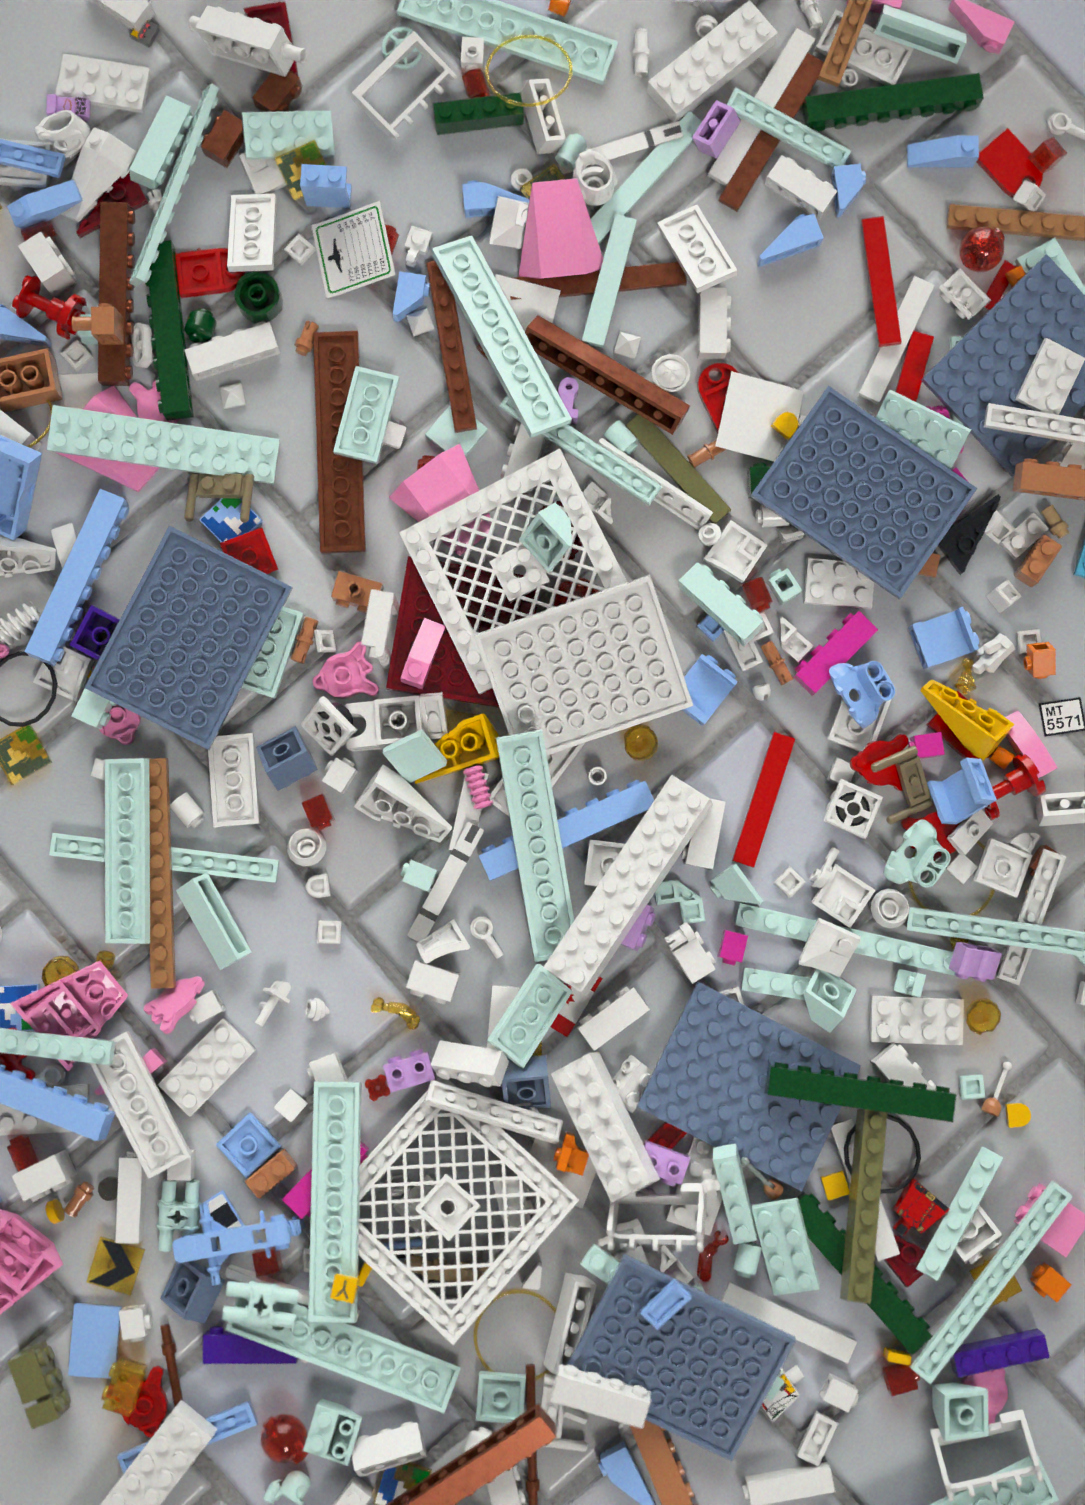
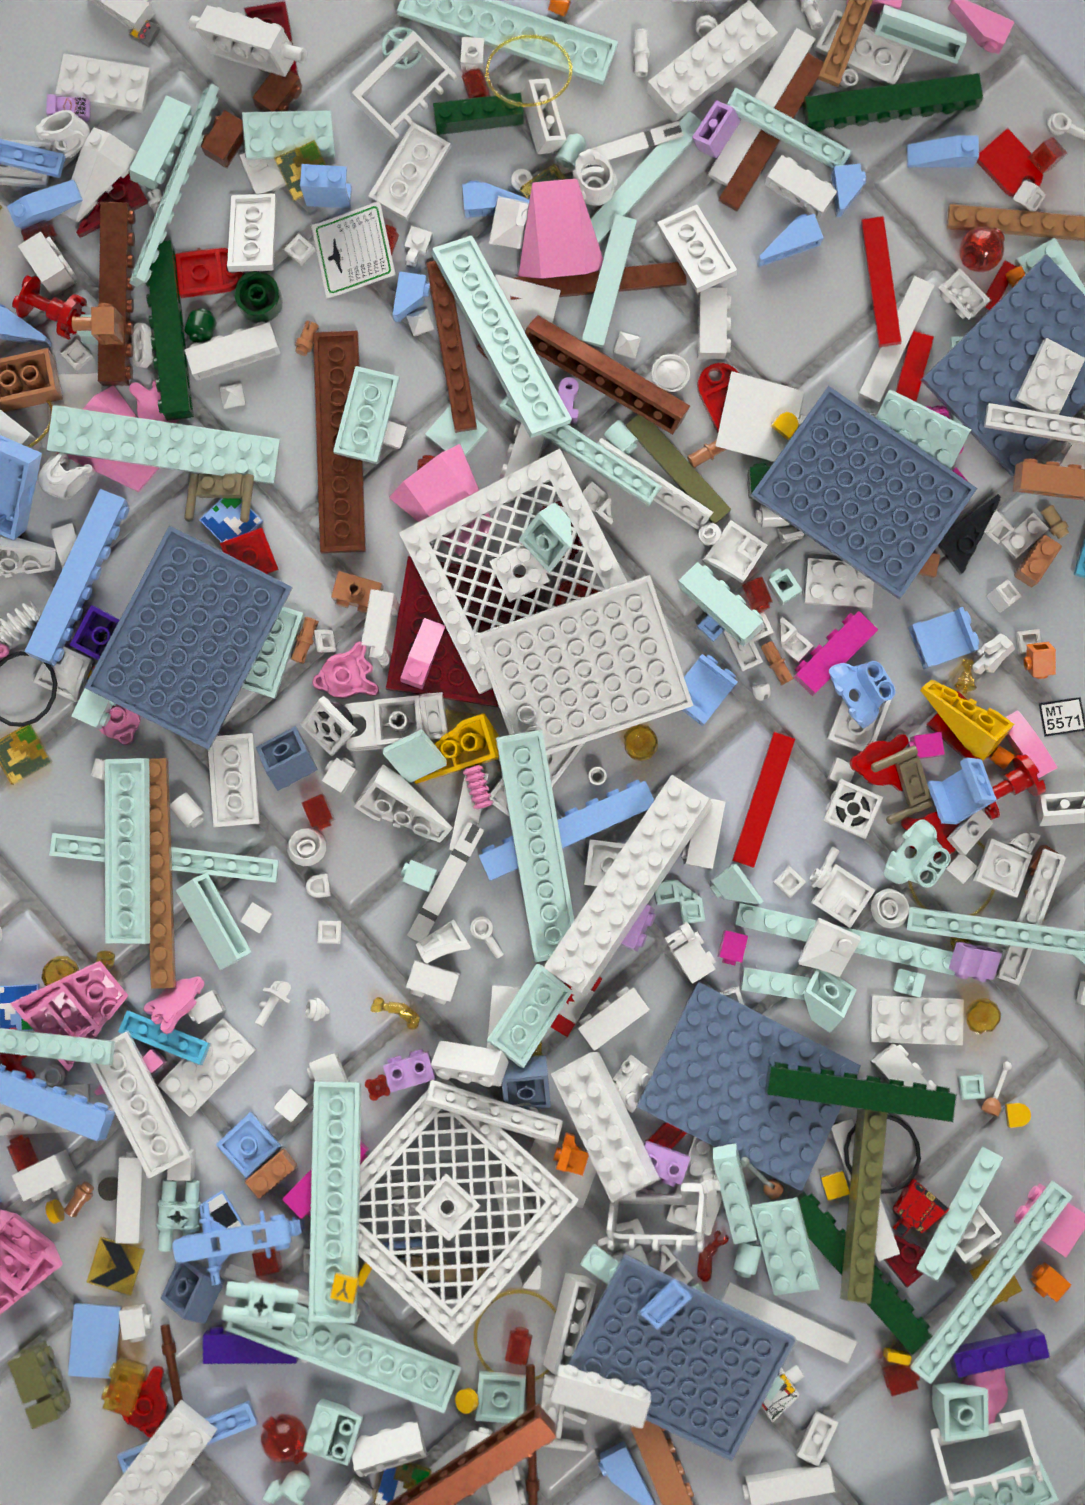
white brick [819,1373,859,1413] -> none
none -> white helmet [38,452,95,500]
none -> medium azure plate [118,1010,211,1065]
none -> white tile [240,902,273,933]
none -> white plate [368,123,451,221]
none -> yellow tile [455,1388,479,1414]
none -> clear red brick [505,1327,533,1365]

